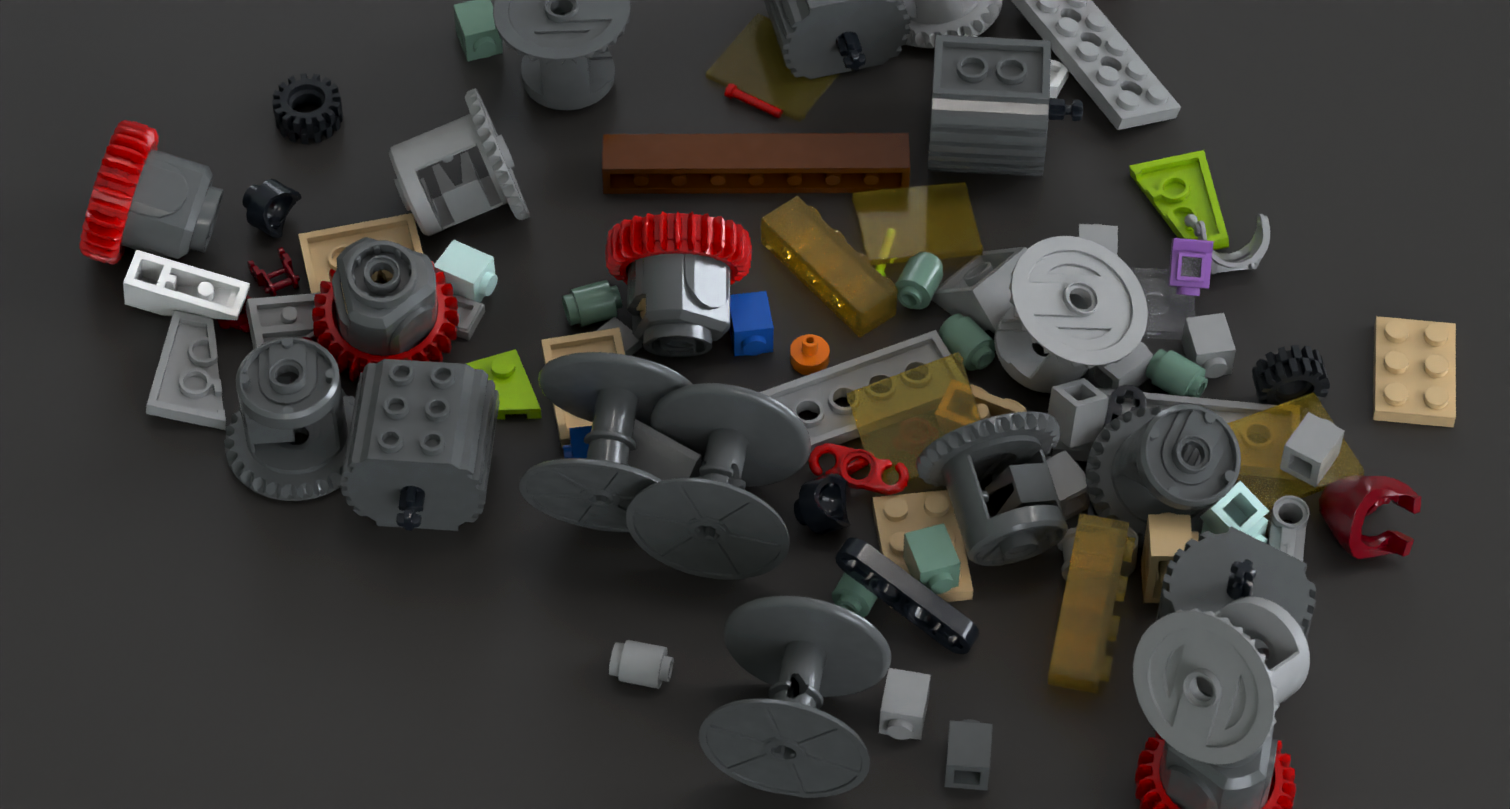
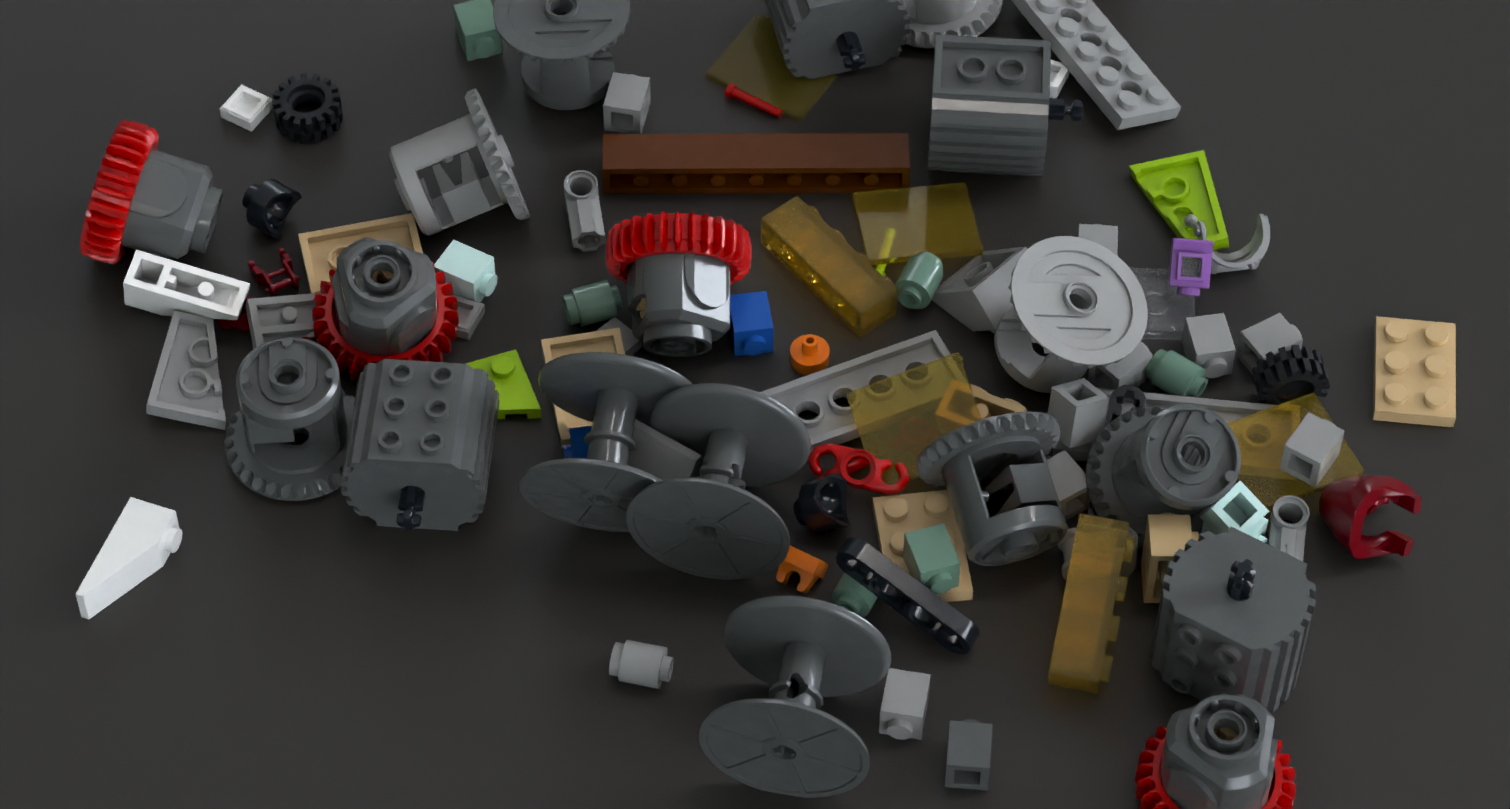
sand green brick [939,313,995,371] -> none
light grey piece [1133,597,1310,764] -> none
none -> white slope [75,497,182,619]
none -> white tile [220,84,273,132]
none -> light grey piece [564,170,606,252]
none -> light grey brick [603,72,651,134]
none -> orange tile [776,545,830,593]
none -> light grey brick [1236,313,1303,375]

